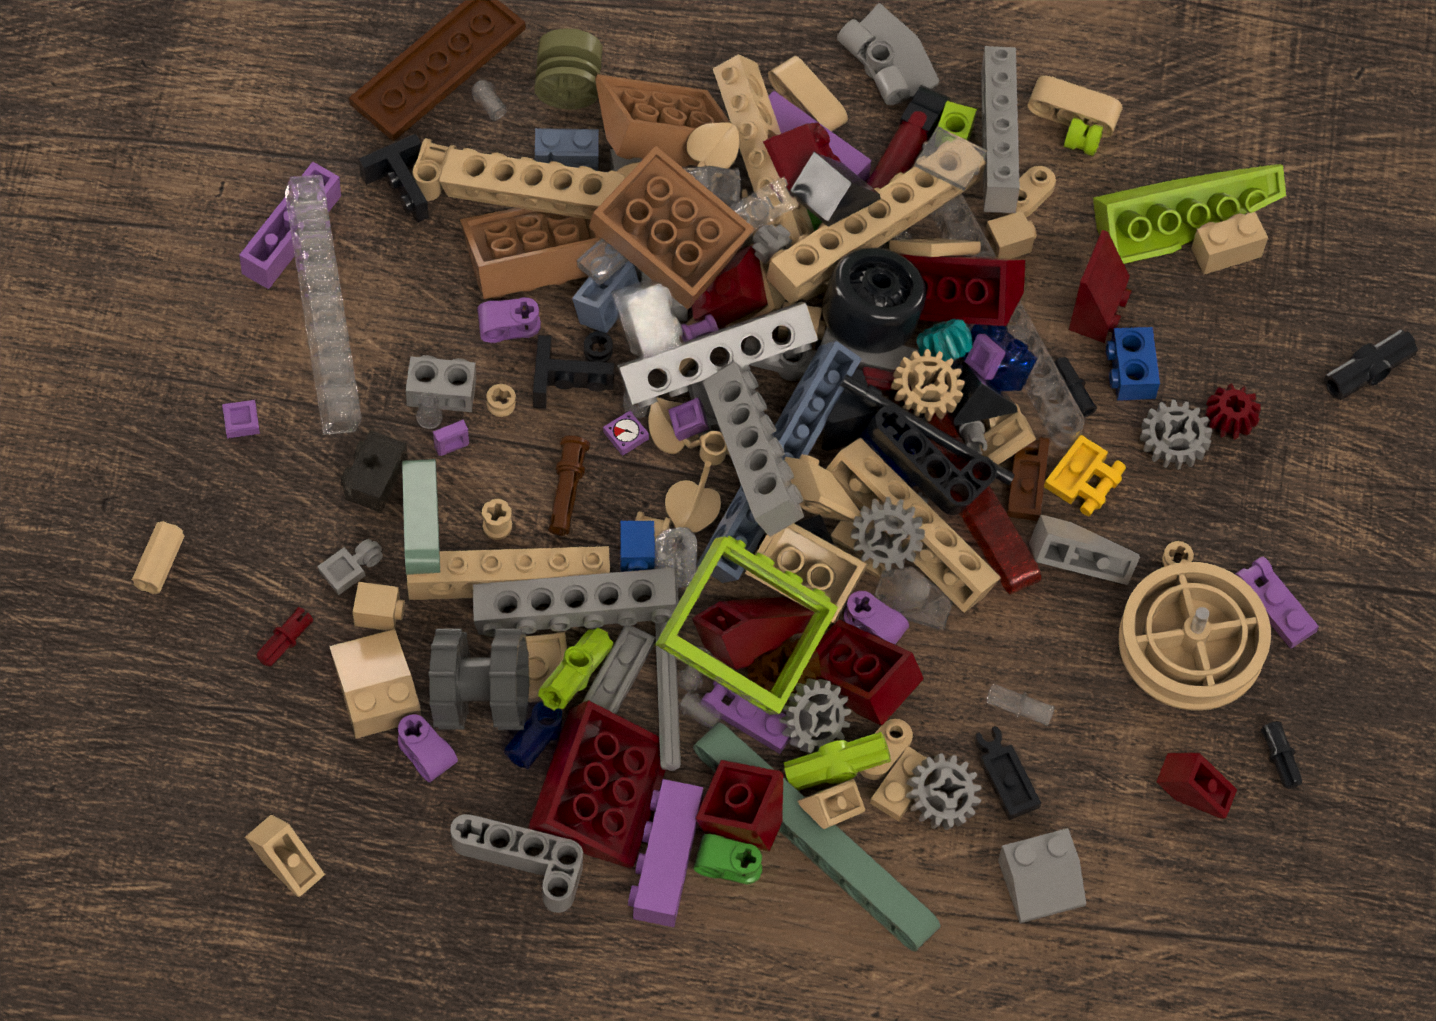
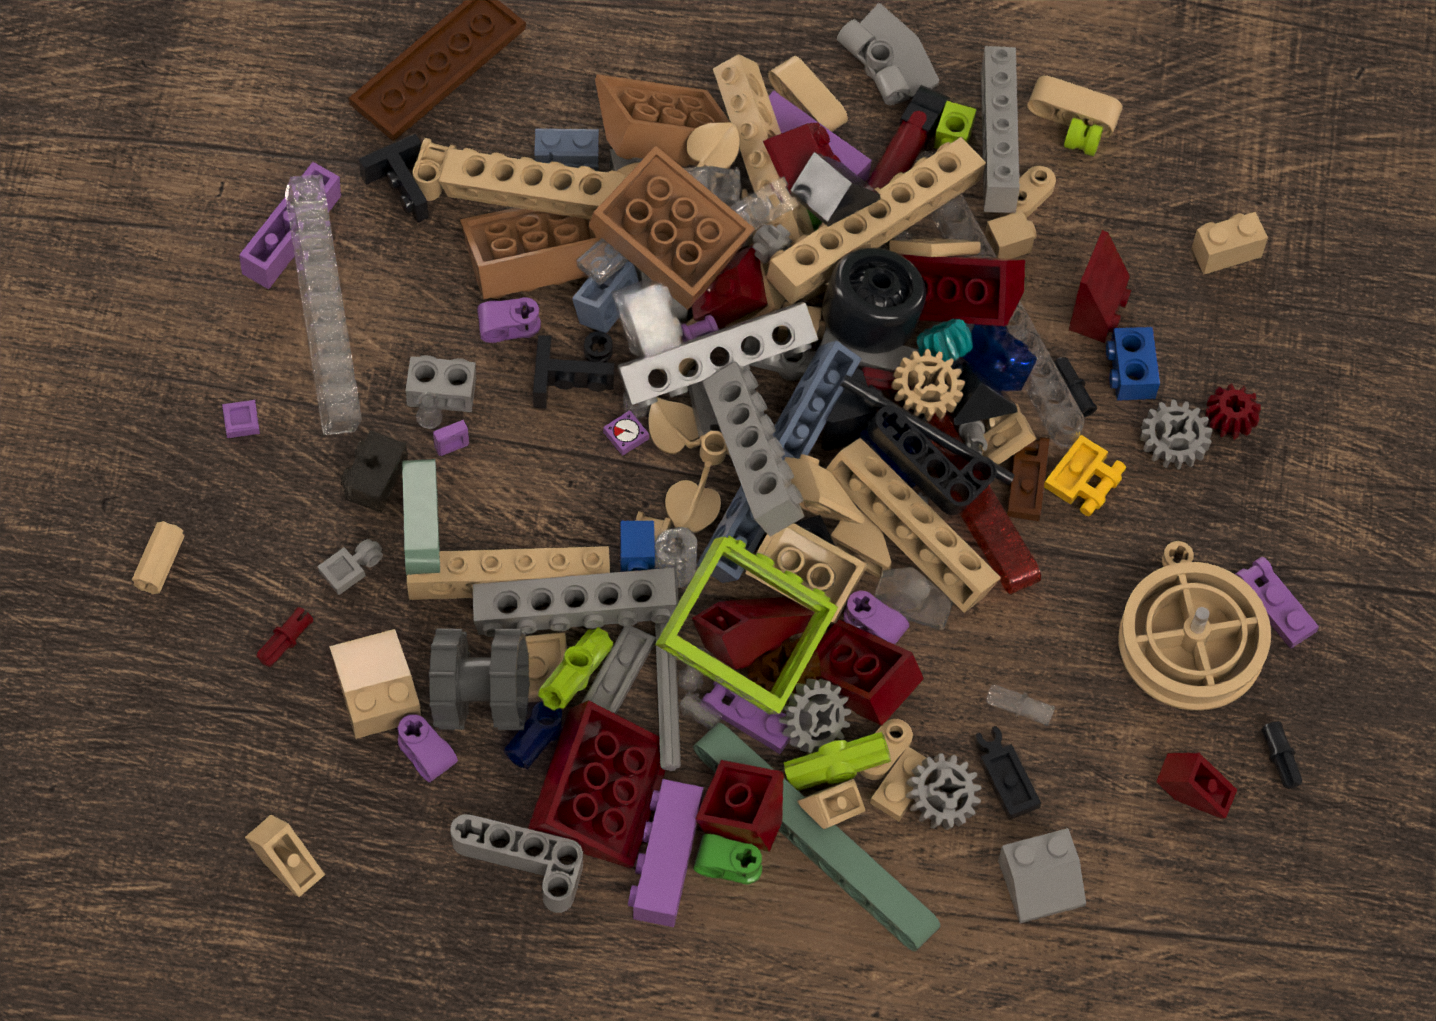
tan brick [353,582,405,631] -> none
clear pin [471,79,508,120] -> none
tan bush [482,499,512,540] -> none
tan bush [486,384,516,417] -> none
olive wheel [535,28,602,110] -> none
reddish brown pin [548,435,590,536] -> none
medium lavender tile [668,398,709,441] -> none
light grey gear [851,497,925,571] -> none
clear piece [915,126,987,191] -> none
medium lavender tile [965,334,1006,380] -> none
light grey slope [1029,515,1140,585] -> none
lime wedge [1093,164,1286,264] -> none
black piece [1324,330,1418,400] -> none

